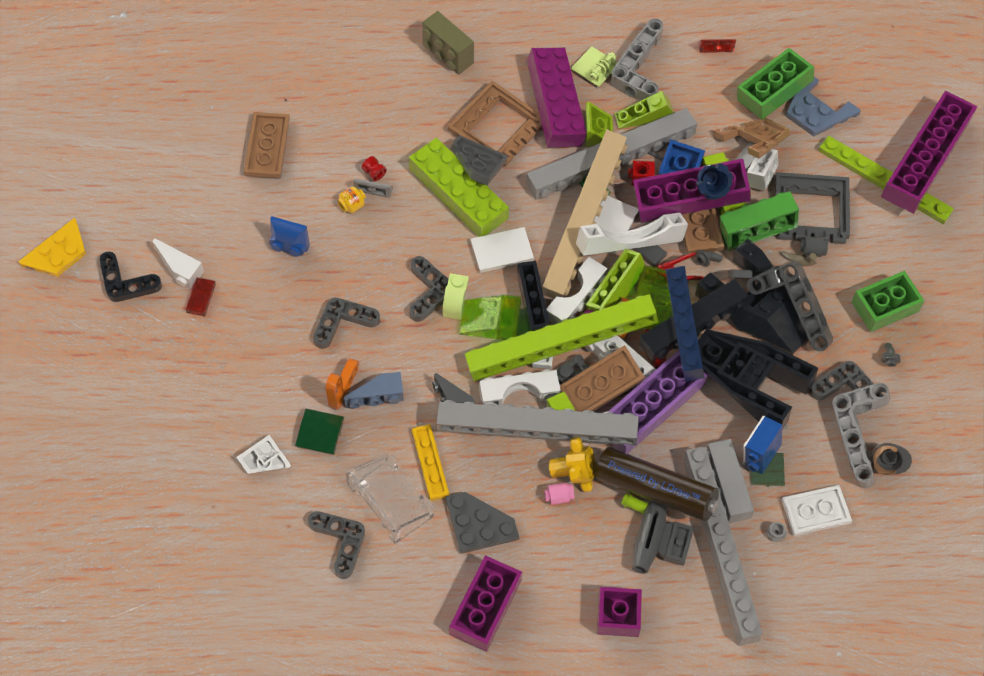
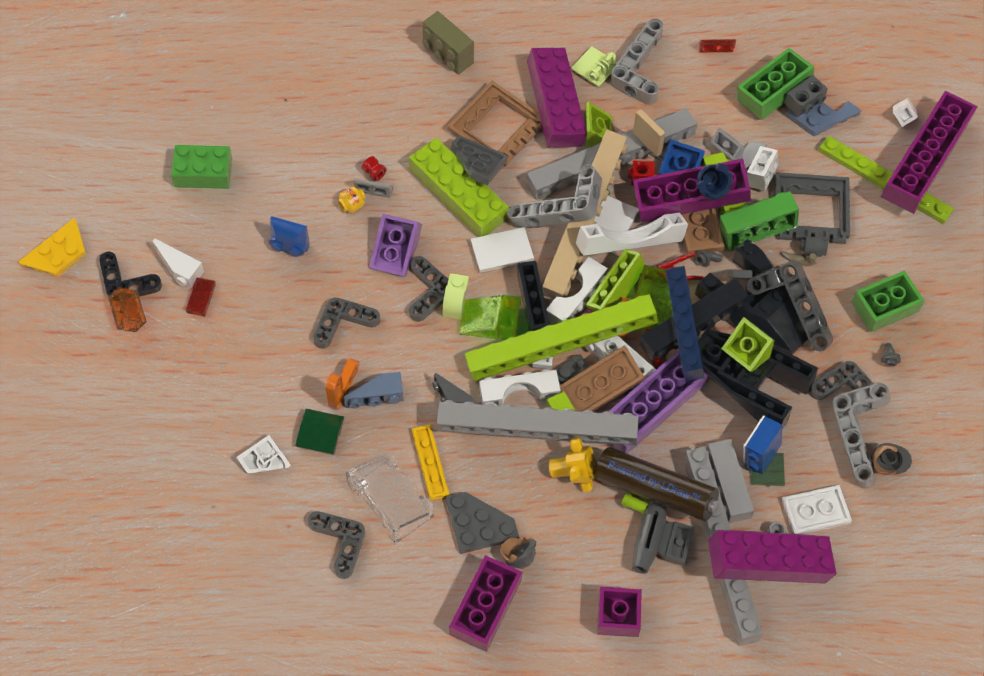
medium nougat plate [244,112,290,178] -> none
bright pink brick [544,482,574,505] -> none
lime slope [614,91,674,129] -> none
dark grey tile [632,245,667,267] -> none
medium nougat wing [713,118,790,159] -> none
none -> clear orange brick [108,287,147,332]
none -> bright green brick [171,145,232,189]
none -> medium lavender slope [369,214,423,277]
none -> piece [500,537,536,569]
none -> light grey beam [507,165,602,228]
none -> tan tile [633,109,665,156]
none -> magenta brick [708,530,837,584]
none -> light grey slope [710,127,745,160]
none -> lime slope [721,317,774,372]
none -> dark grey brick [784,75,828,117]
none -> white panel [893,97,918,127]

